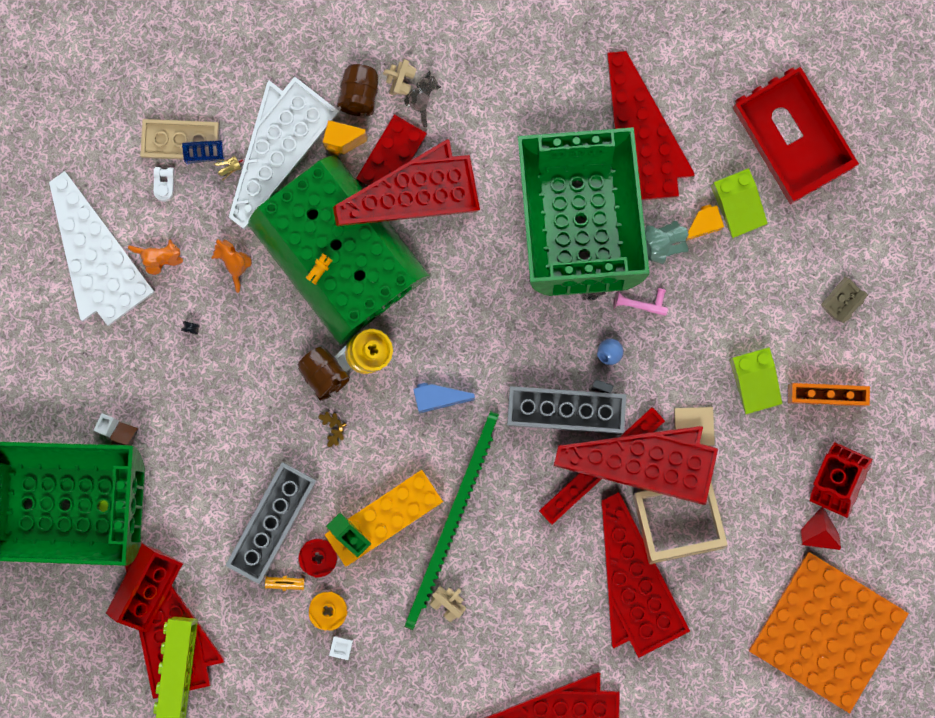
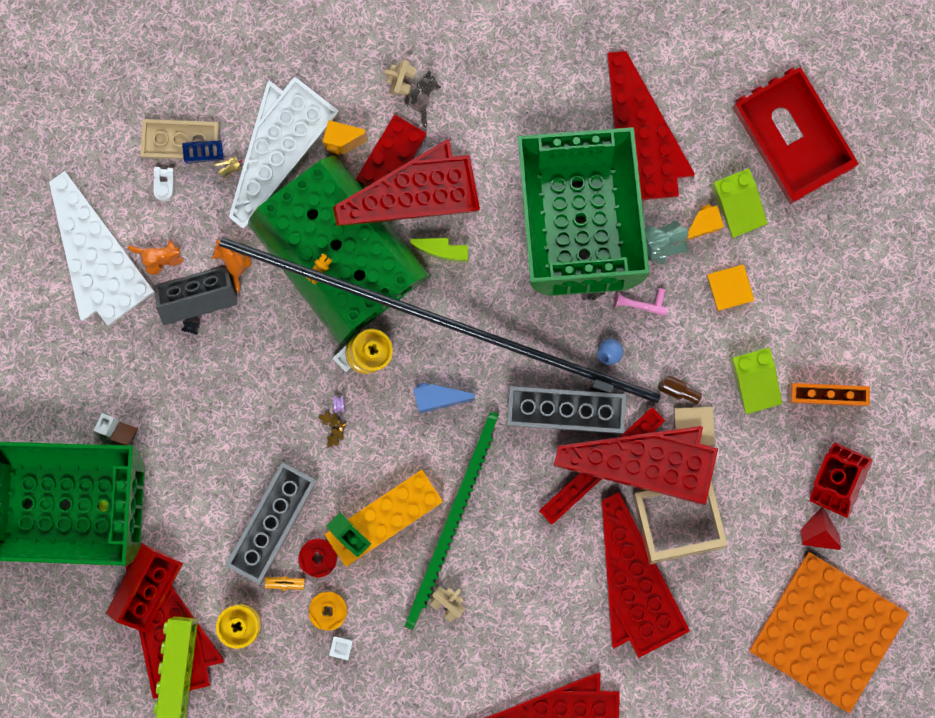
reddish brown piece [297,346,350,401] -> none
reddish brown piece [337,64,378,116] -> none
dark tan bracket [821,277,868,323] -> none
none -> dark grey slope [154,266,237,325]
none -> yellow wheel [216,604,262,649]
none -> black piece [219,237,661,403]
none -> lavender bush [334,395,345,413]
none -> lime slope [410,238,468,263]
none -> reddish brown arm [658,375,702,405]
none -> light orange tile [706,264,755,311]

